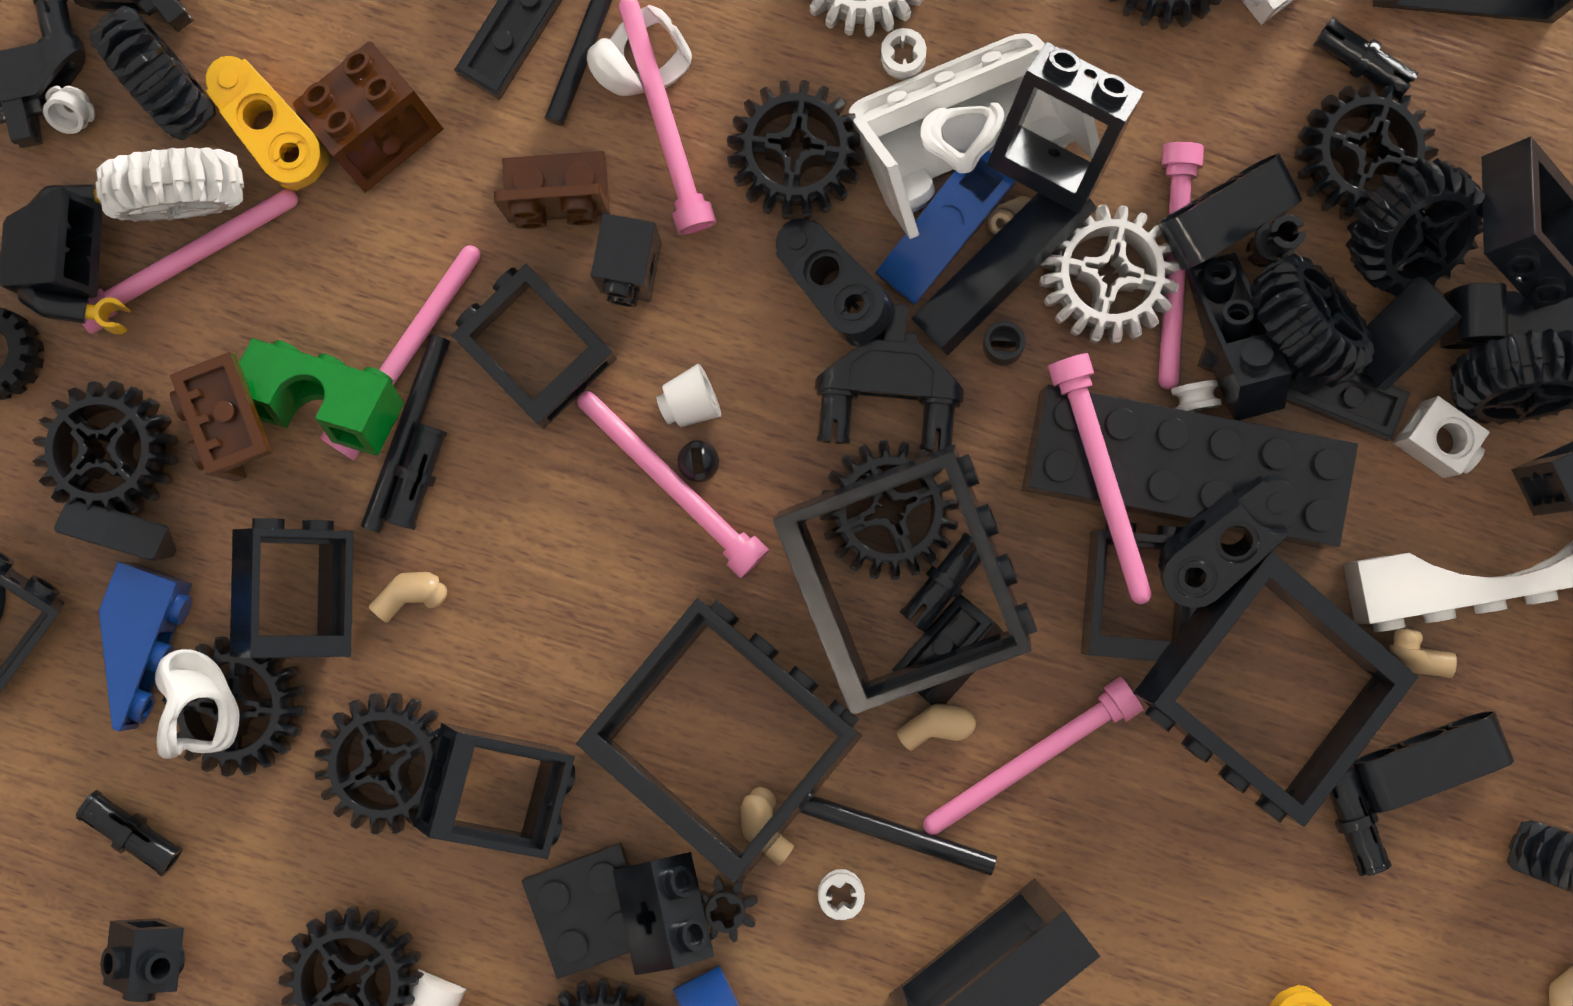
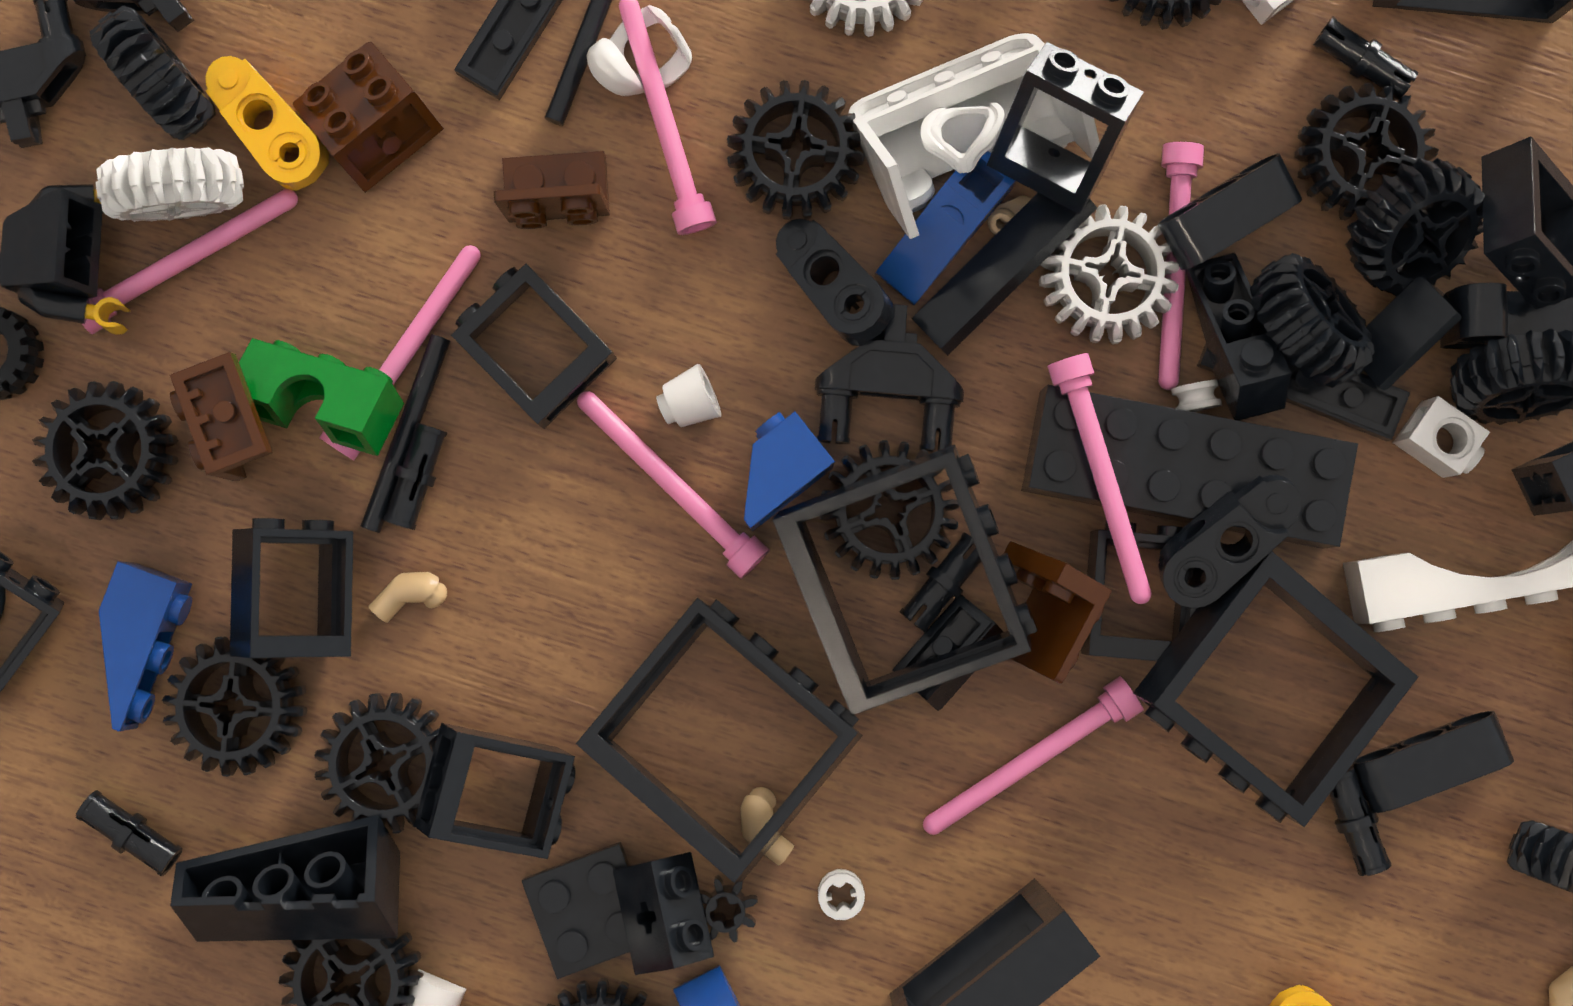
white plate [43,85,96,134] -> none
black slope [54,498,177,560] -> none
black brick [100,918,185,1002] -> none
white piece [155,649,240,759] -> none
black brick [591,213,662,307] -> none
black hinge [678,441,719,482] -> none
black bar [799,796,997,876] -> none
white bush [881,28,927,80] -> none
tan arm [897,703,976,751] -> none
black hinge [983,321,1026,366] -> none
black pin [1246,215,1306,267] -> none
tan arm [1389,628,1457,678] -> none
none -> black wedge [170,815,400,942]
none -> blue slope [744,411,835,532]
none -> reddish brown bracket [1003,541,1112,684]

